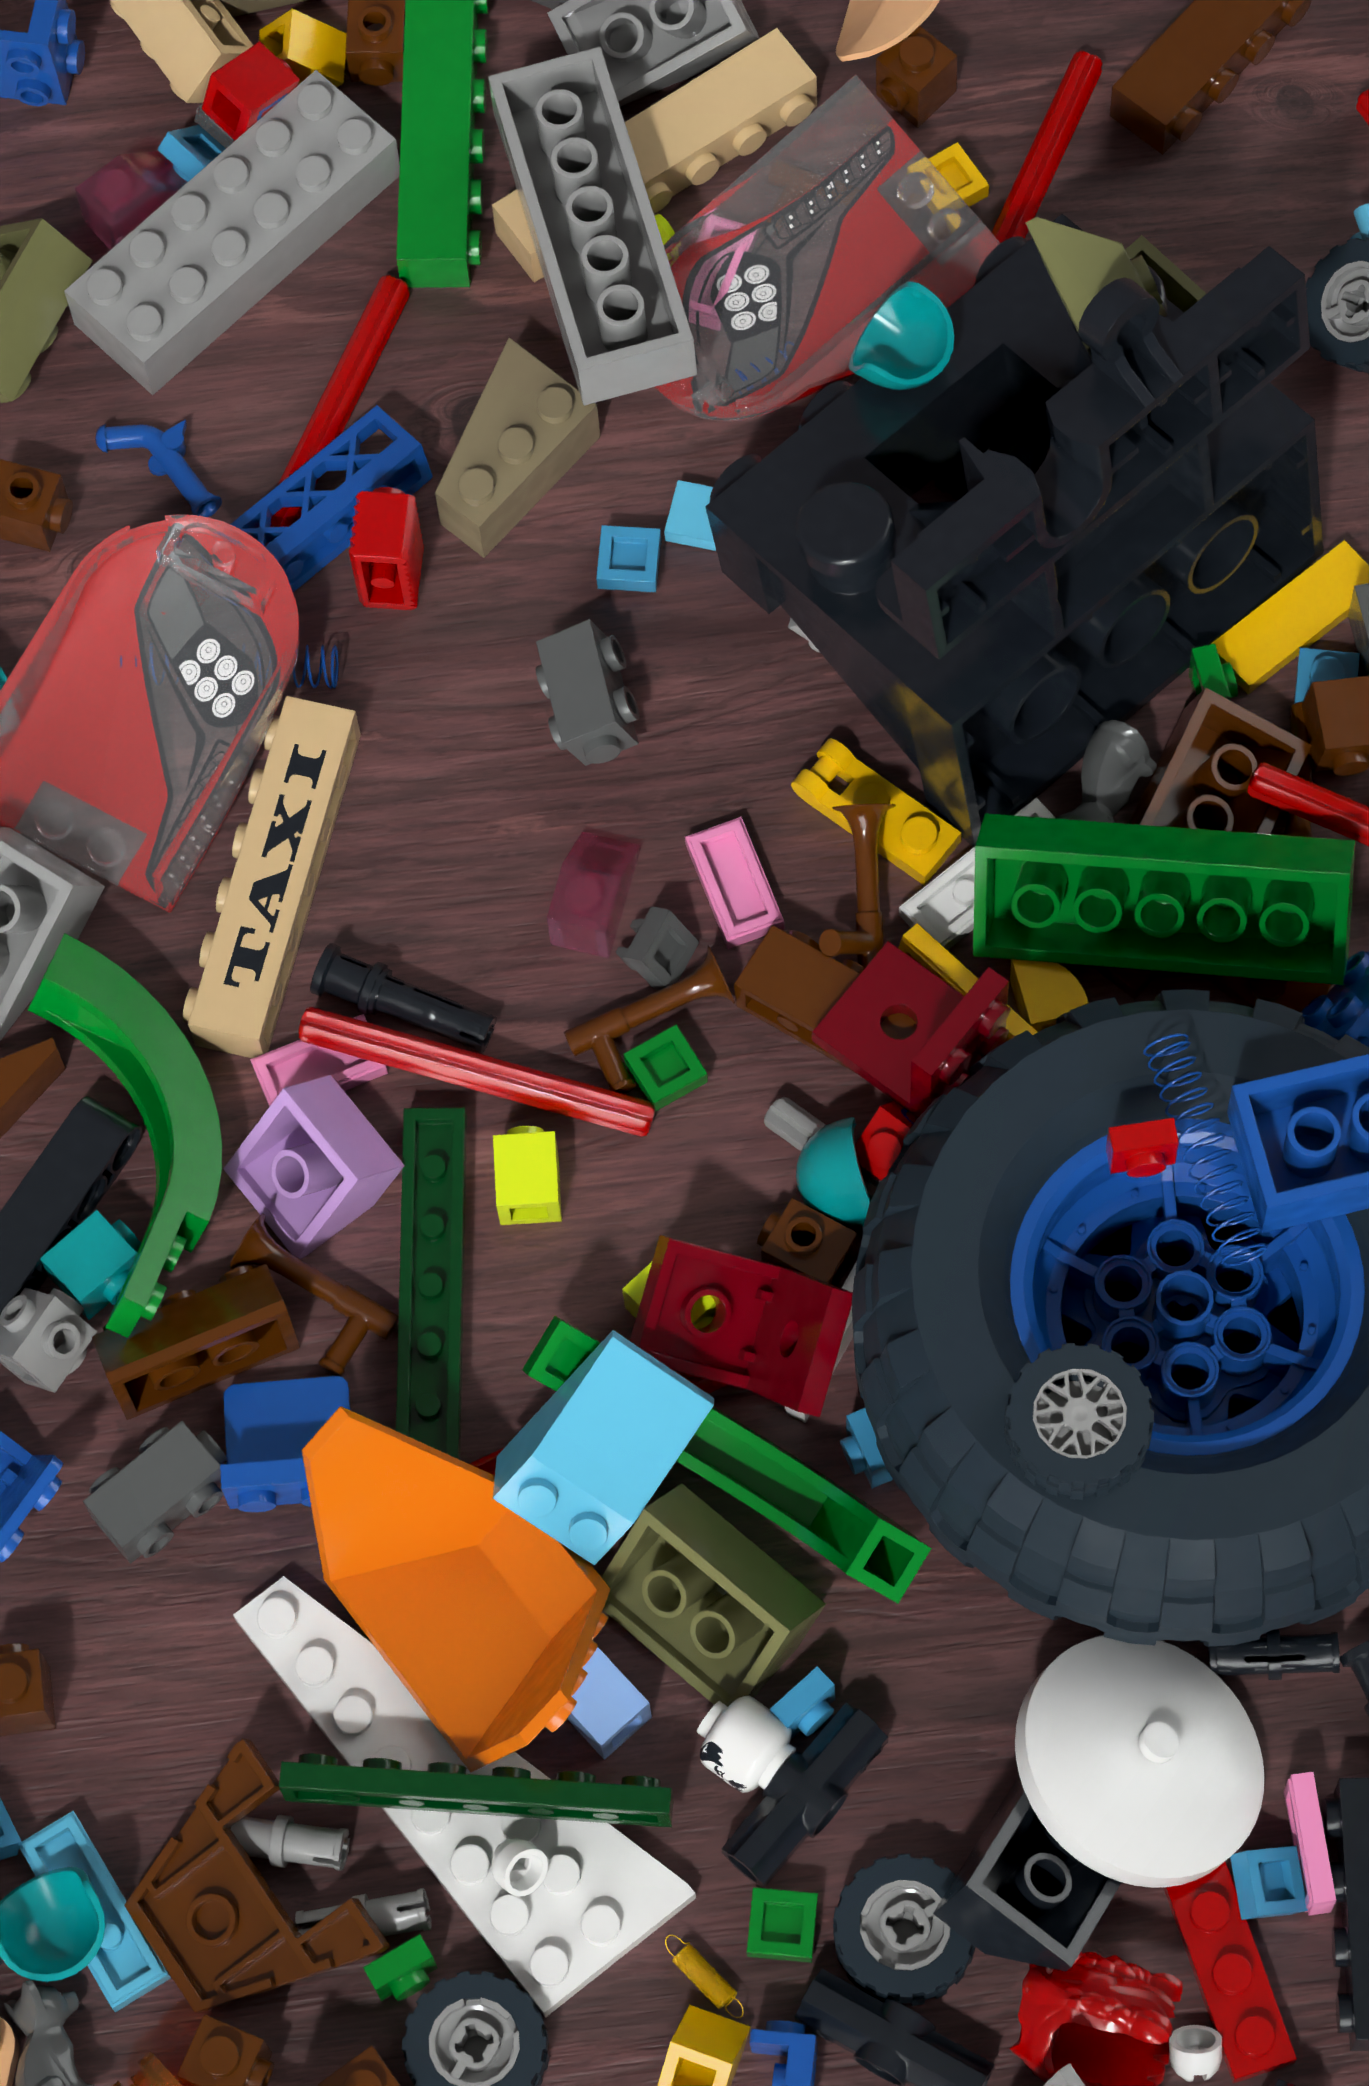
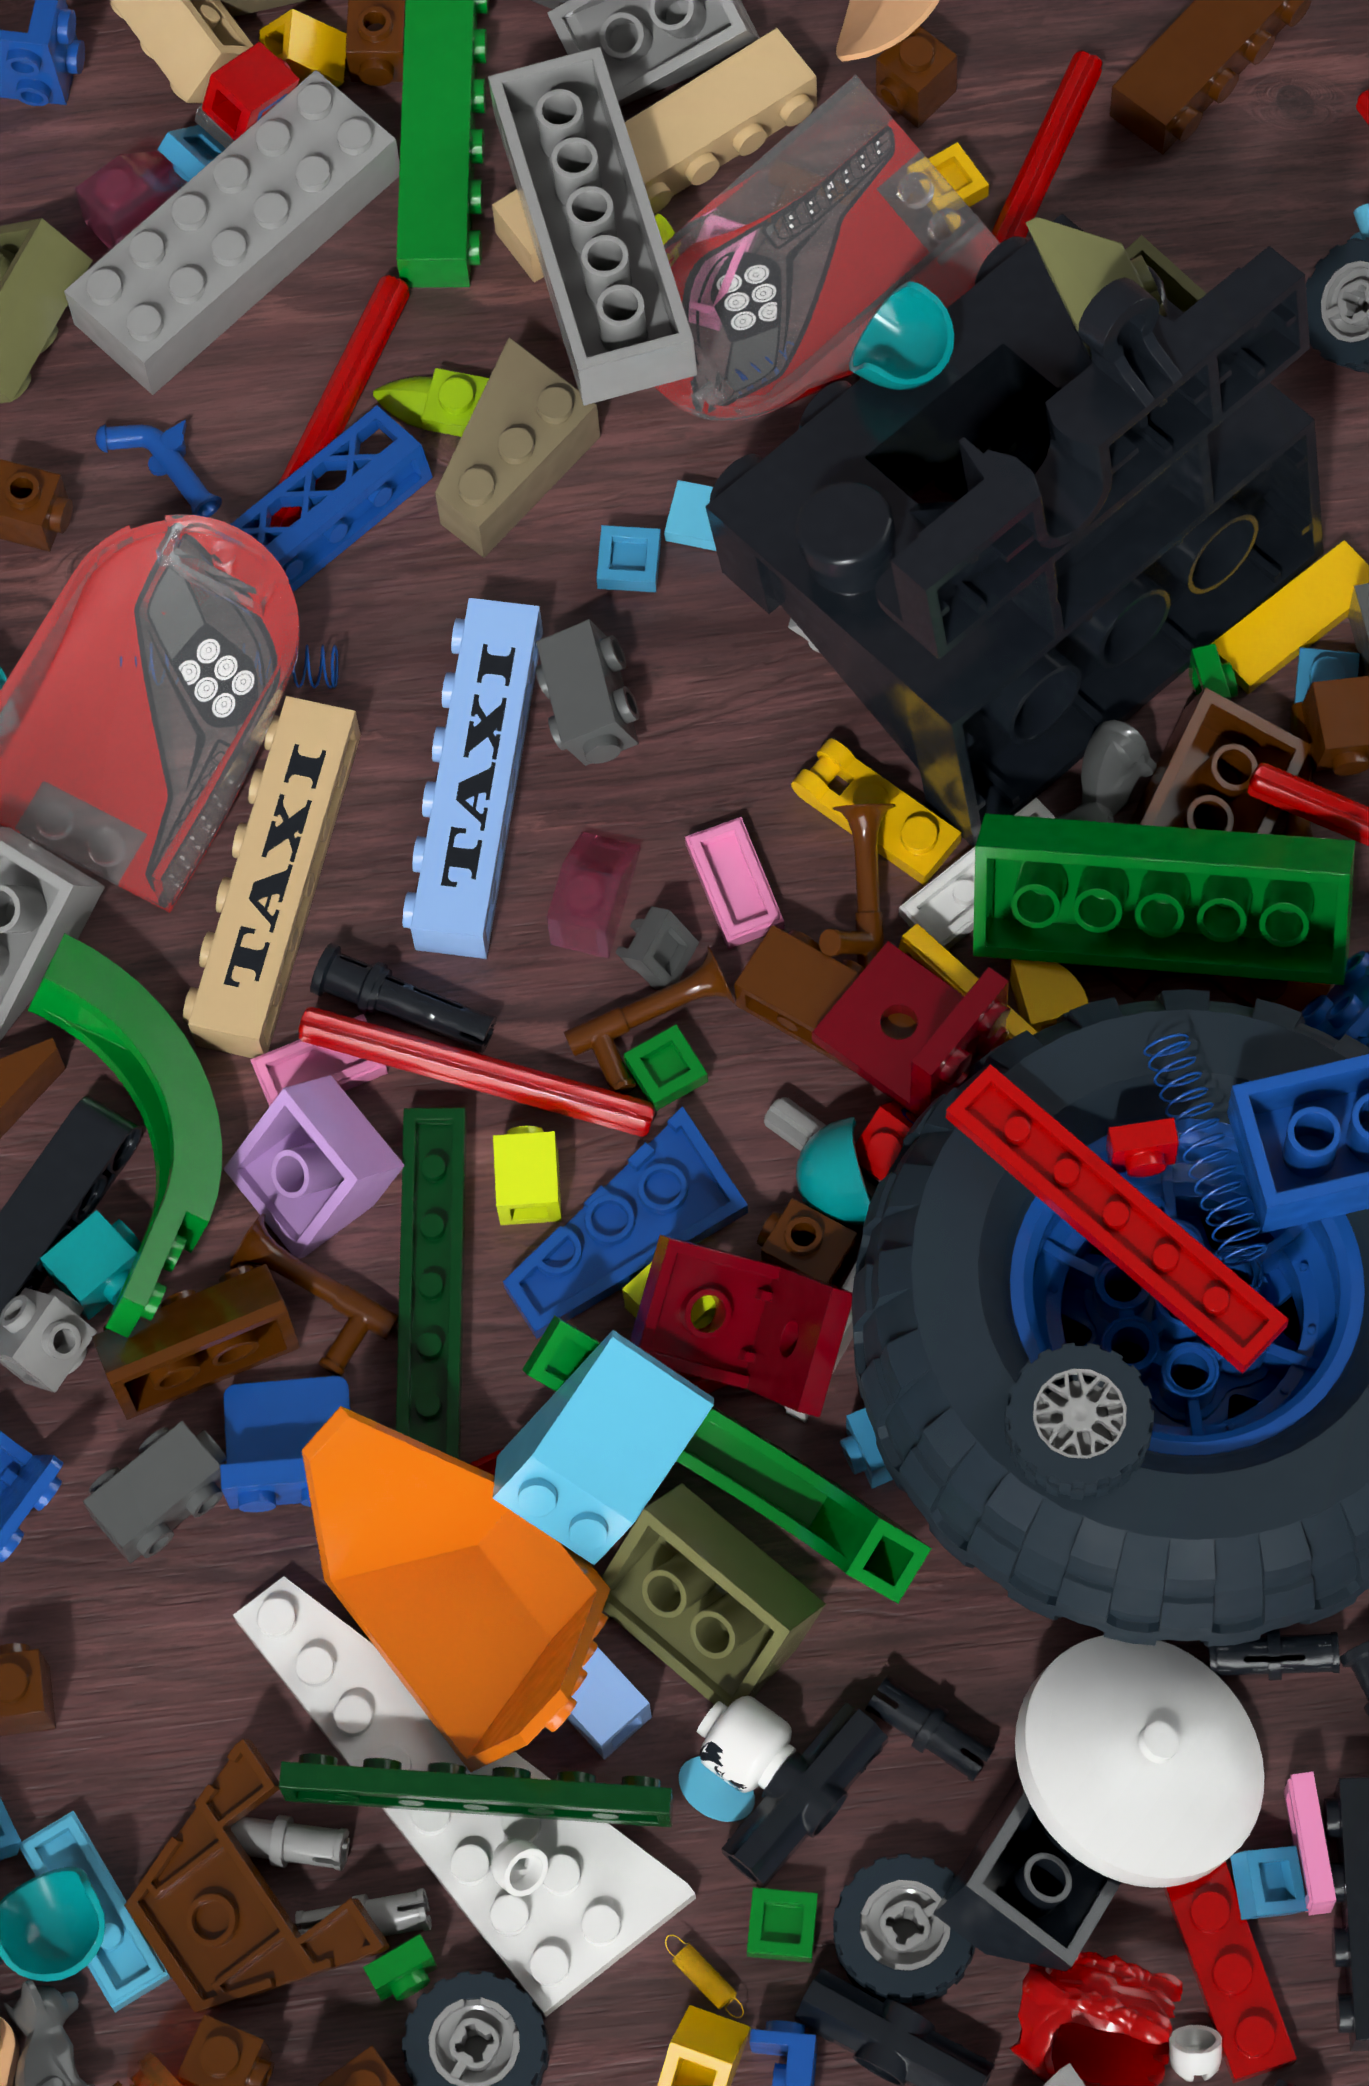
red brick [348,487,424,610] -> none
dark azure plate [770,1666,835,1739] -> none
none -> lime plate [373,368,489,437]
none -> light blue brick [402,598,543,959]
none -> blue wing [503,1106,748,1339]
none -> medium azure sticker [679,1756,755,1822]
none -> black pin [865,1675,996,1782]
none -> red plate [946,1064,1289,1374]

